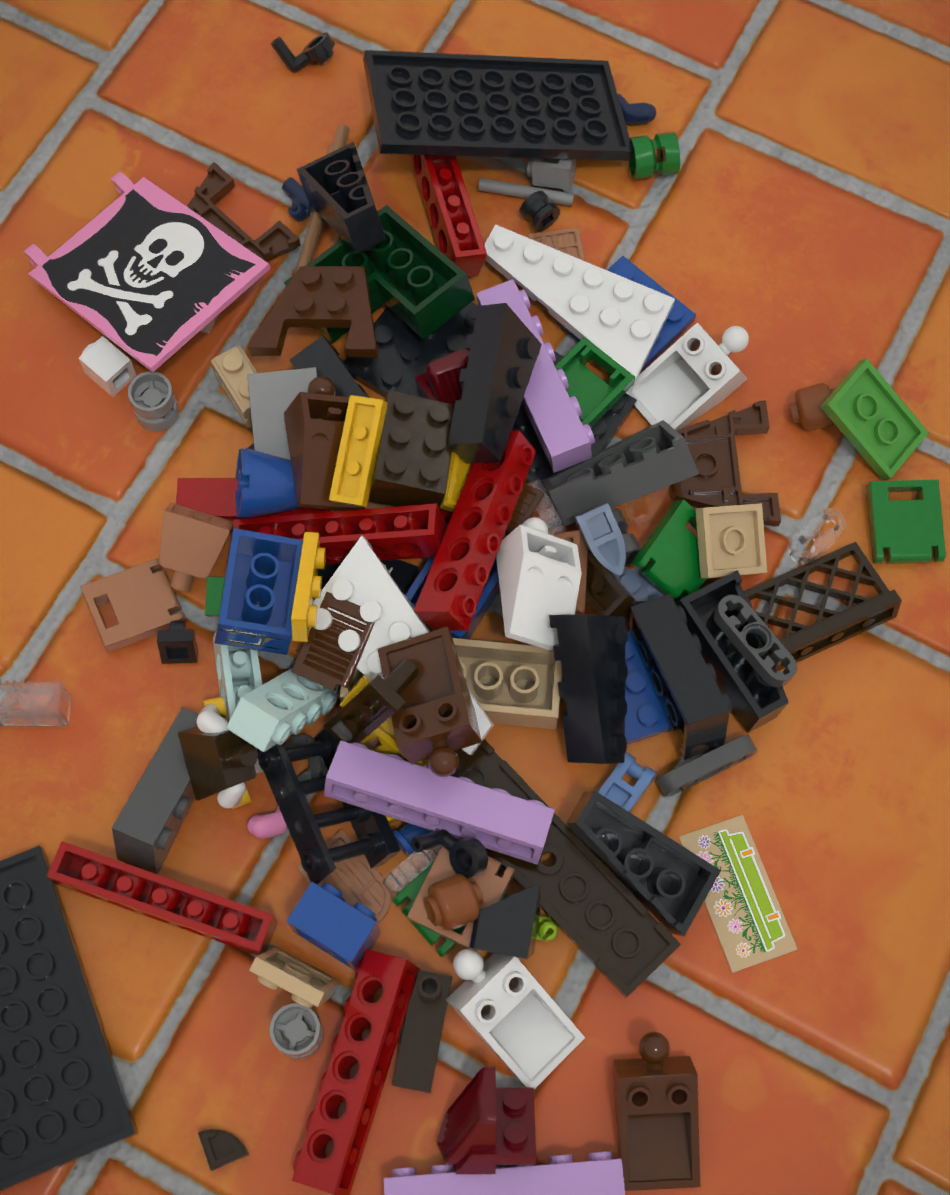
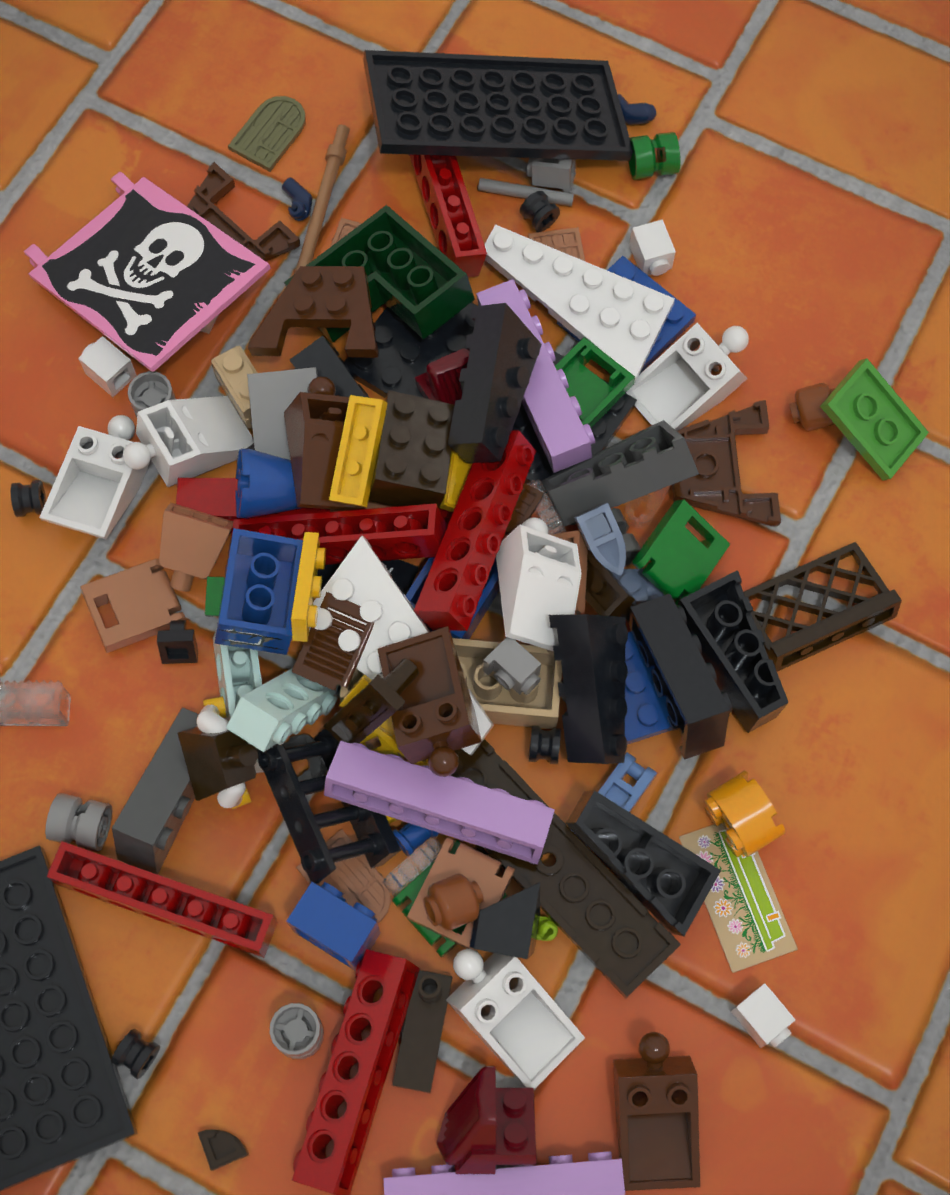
bright pink arm [247,806,288,839] -> none
tan plate [249,947,340,1008] -> none
black plate [271,32,335,73] -> none
black wedge [296,142,386,254] -> none
black plate [411,829,488,879] -> none
dark grey beam [657,735,758,798] -> none
tan plate [695,503,767,578] -> none
dark grey beam [714,595,797,687] -> none
clear beam [788,508,846,565] -> none
green container [866,479,946,564] -> none
none -> black wheel [10,480,46,517]
none -> white slope [39,415,151,540]
none -> light grey wheel [45,793,113,851]
none -> black wheel [111,1029,160,1079]
none -> white slope [123,396,254,487]
none -> olive window [228,96,306,172]
none -> light grey brick [483,637,541,695]
none -> black wheel [529,726,561,765]
none -> white brick [629,219,676,276]
none -> light orange brick [705,770,786,857]
none -> white brick [730,983,795,1048]

